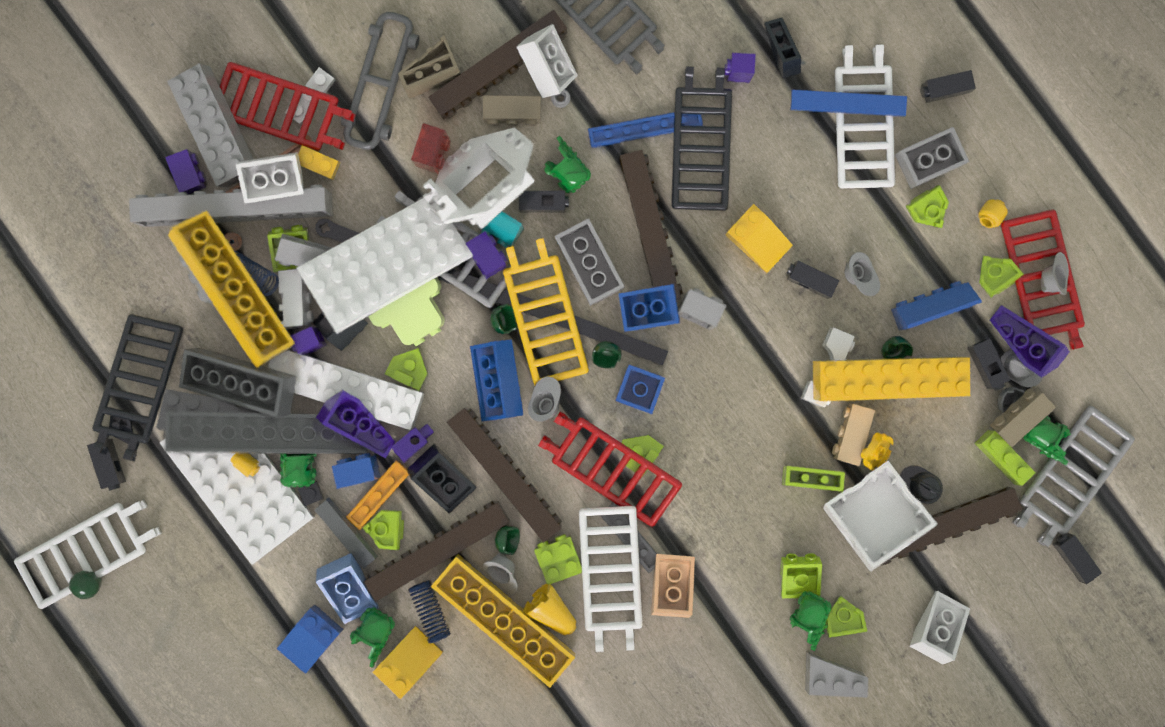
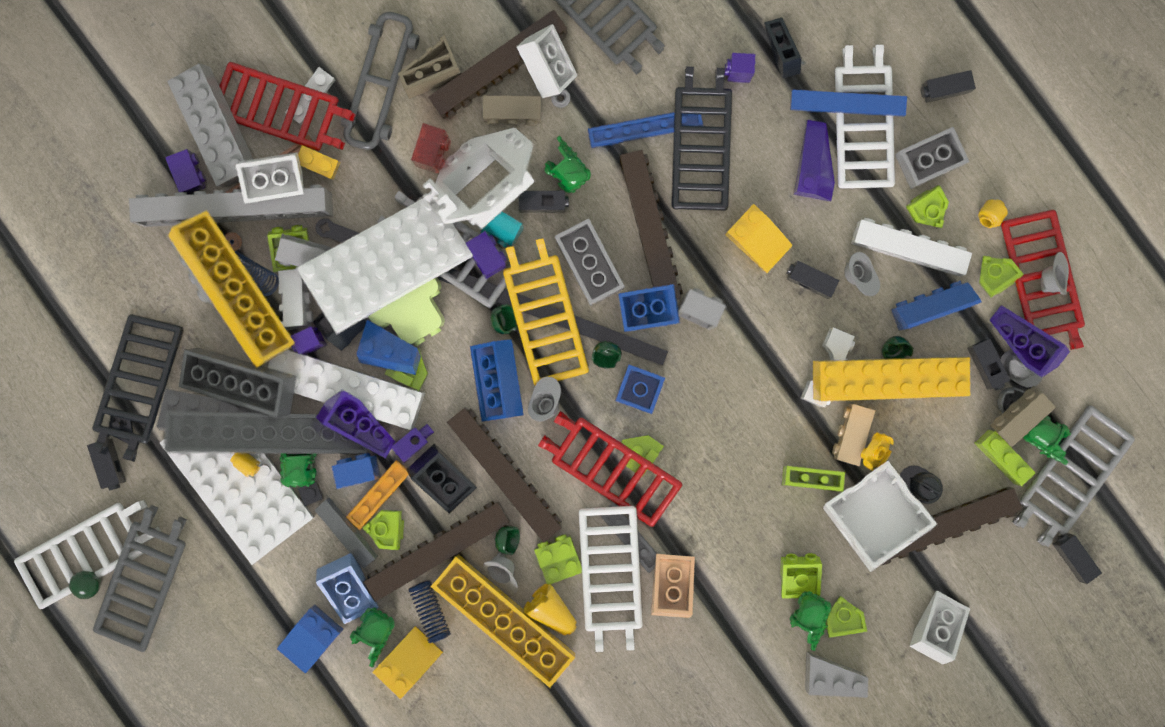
none -> dark grey bar [93,505,187,652]
none -> blue wedge [356,320,421,375]
none -> dark purple wedge [793,120,835,201]
none -> white brick [851,218,972,277]

